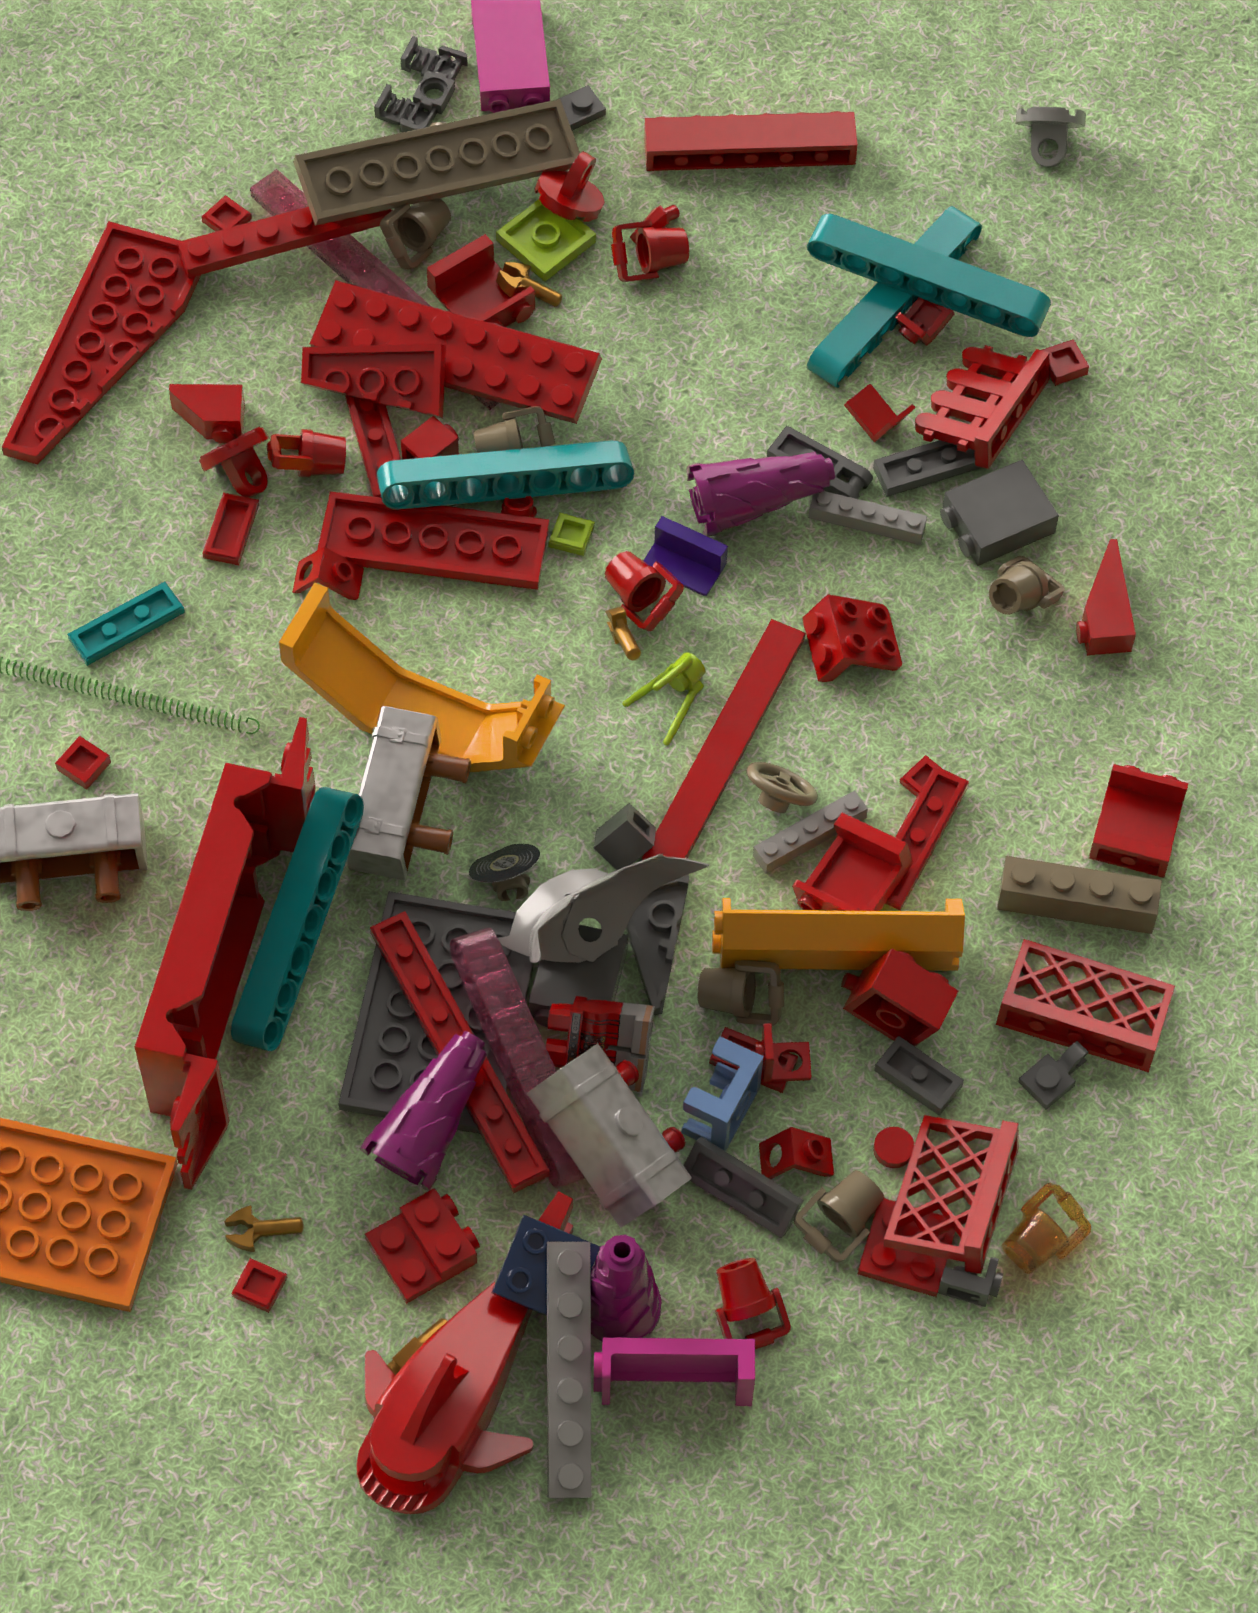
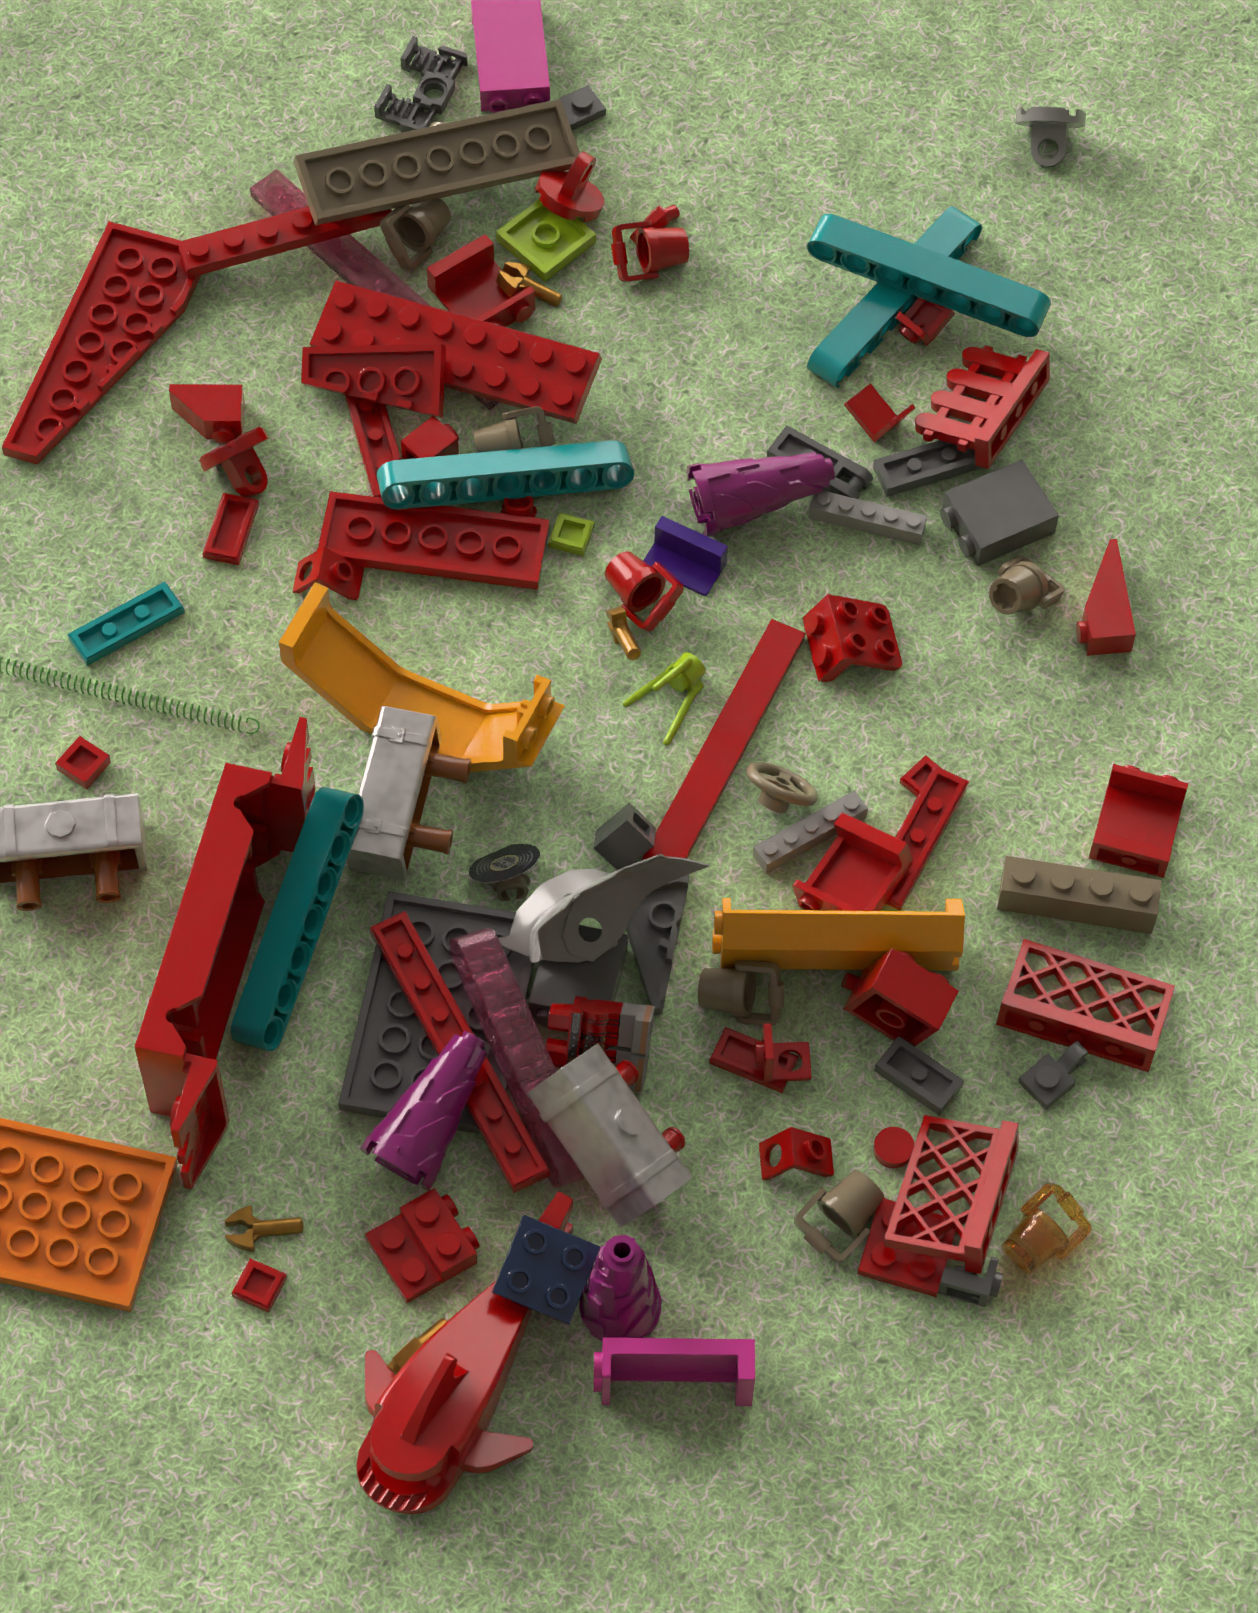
red tile [201,195,252,232] -> none
red piece [266,429,346,478] -> none
light grey plate [547,1242,591,1498] -> none
brick [644,111,858,171] -> none
medium blue panel [681,1036,763,1151] -> none
dark grey plate [683,1137,804,1238] -> none
red piece [715,1258,791,1350] -> none
red plate [1042,339,1089,386] -> none

